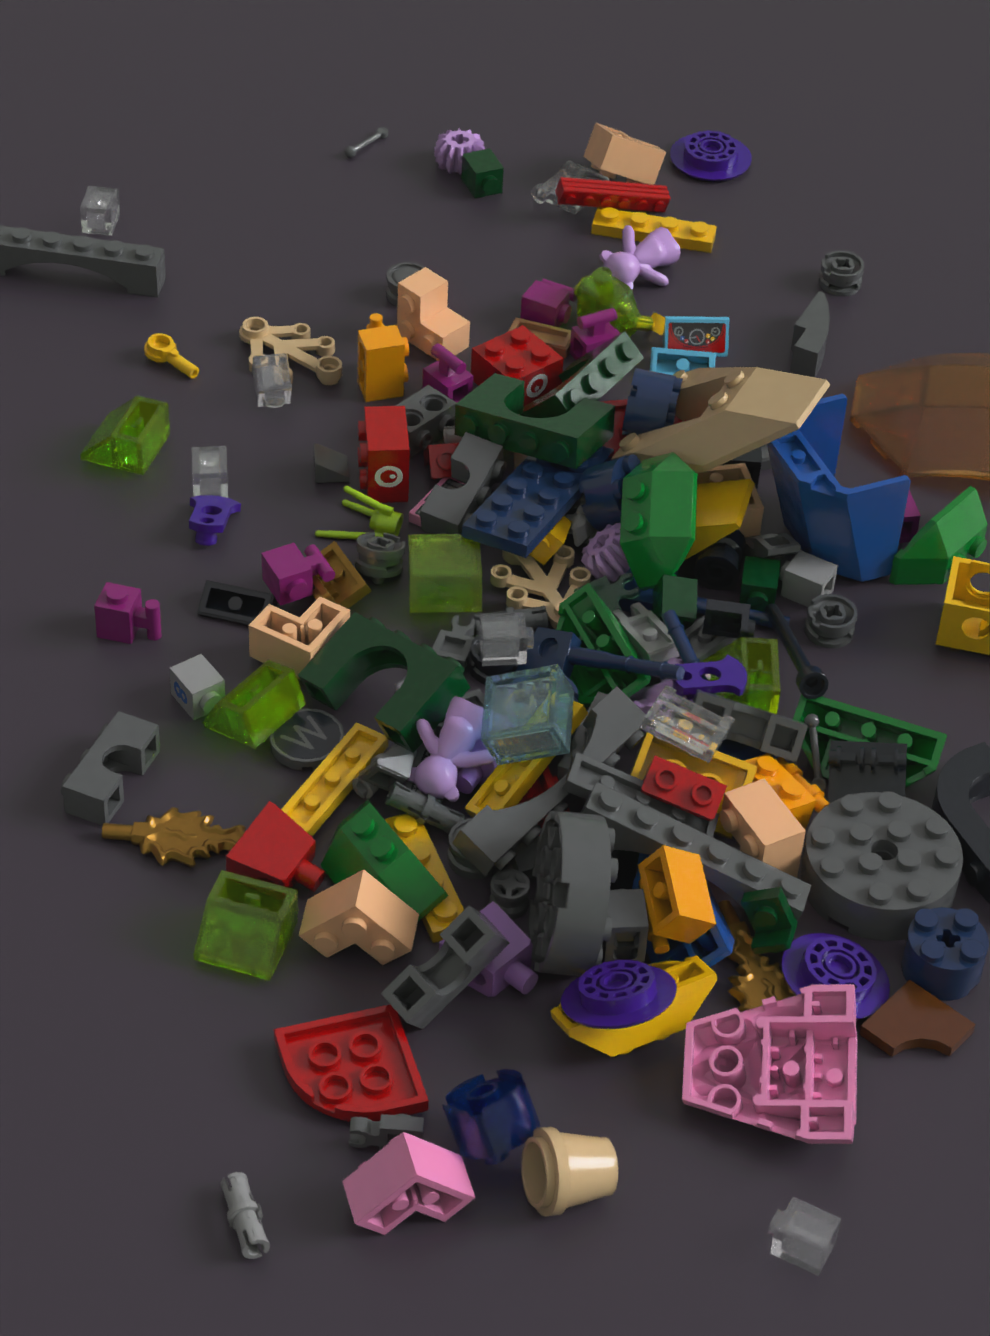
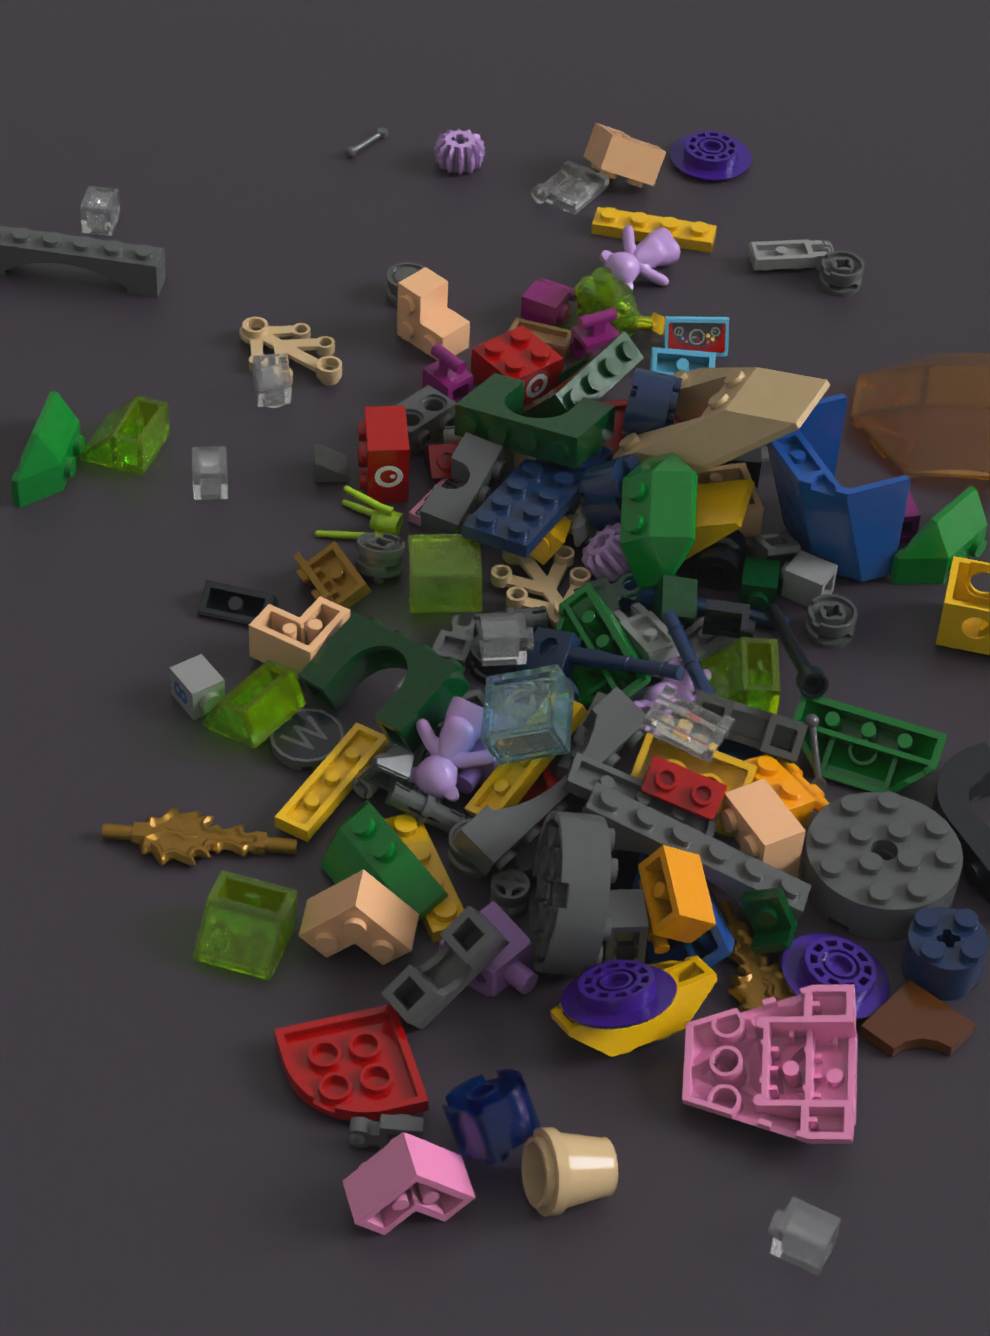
dark grey arch [61,711,160,826] -> none
magenta brick [94,582,162,644] -> none
yellow plate [144,333,199,379] -> none
dark purple piece [189,495,241,546] -> none
light grey pin [220,1172,270,1259] -> none
red torso [226,801,326,897] -> none
magenta brick [261,542,335,606] -> none
light orange brick [358,313,409,402] -> none
dark green brick [461,148,504,198] -> none
red piece [555,177,671,212] -> none
dark purple piece [671,654,747,702] -> none
dark grey slope [790,291,830,377] -> none
black hinge [828,740,907,803] -> none
none -> green wedge [11,391,85,508]
none -> light grey hinge [748,239,834,271]

